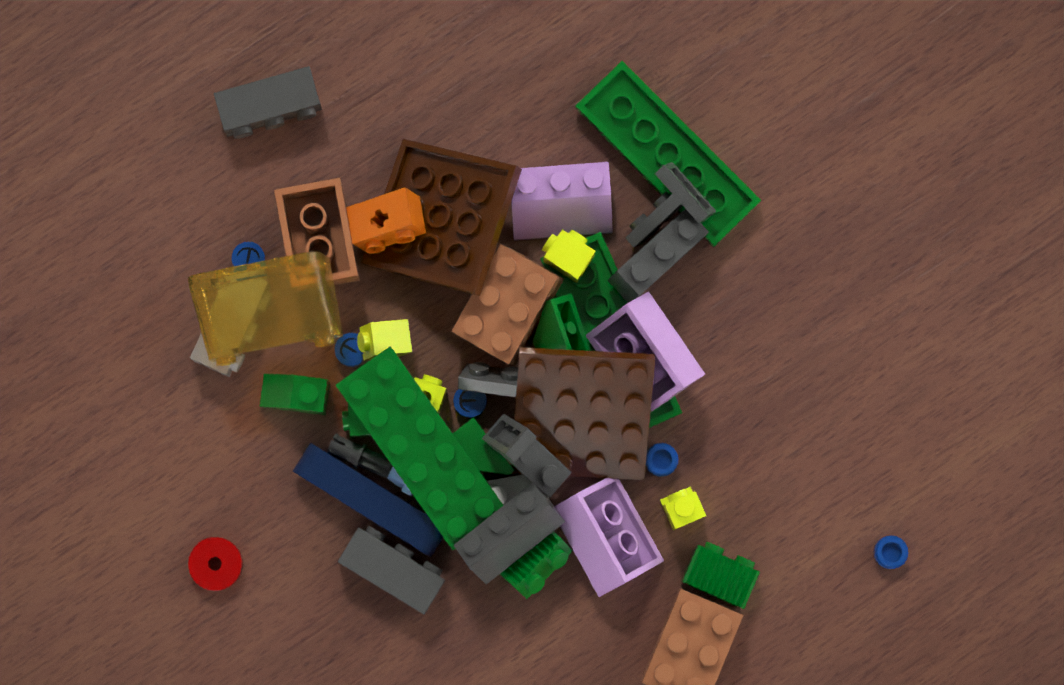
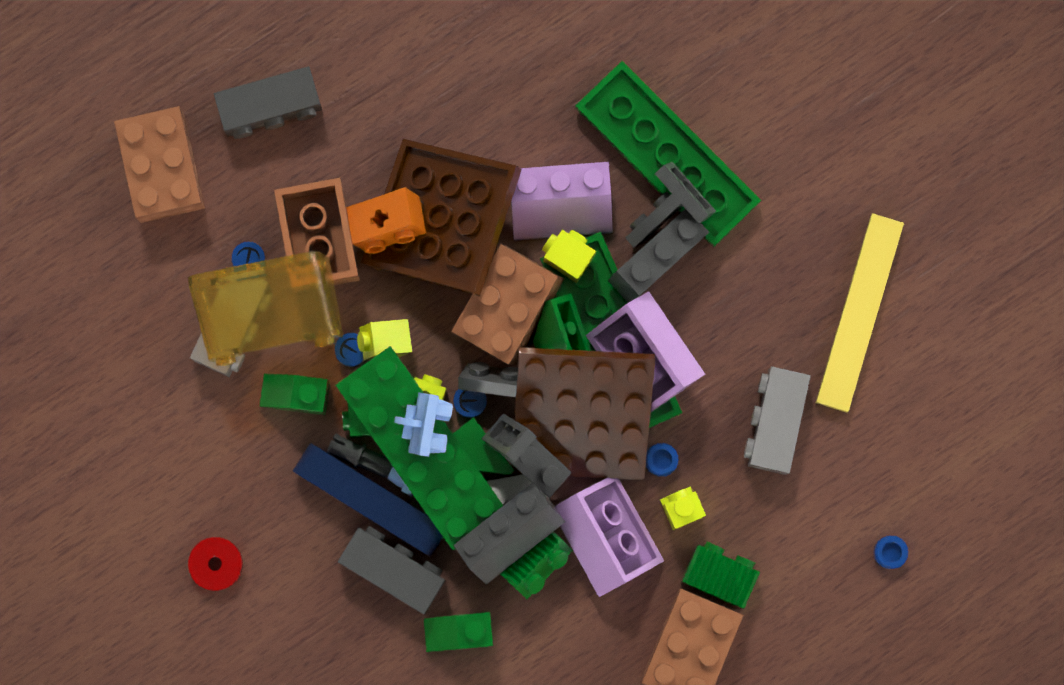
none -> nougat brick [114,106,205,223]
none -> light blue hips [394,392,453,457]
none -> green slope [424,612,493,652]
none -> light grey brick [744,366,811,475]
none -> light yellow tile [815,213,904,413]

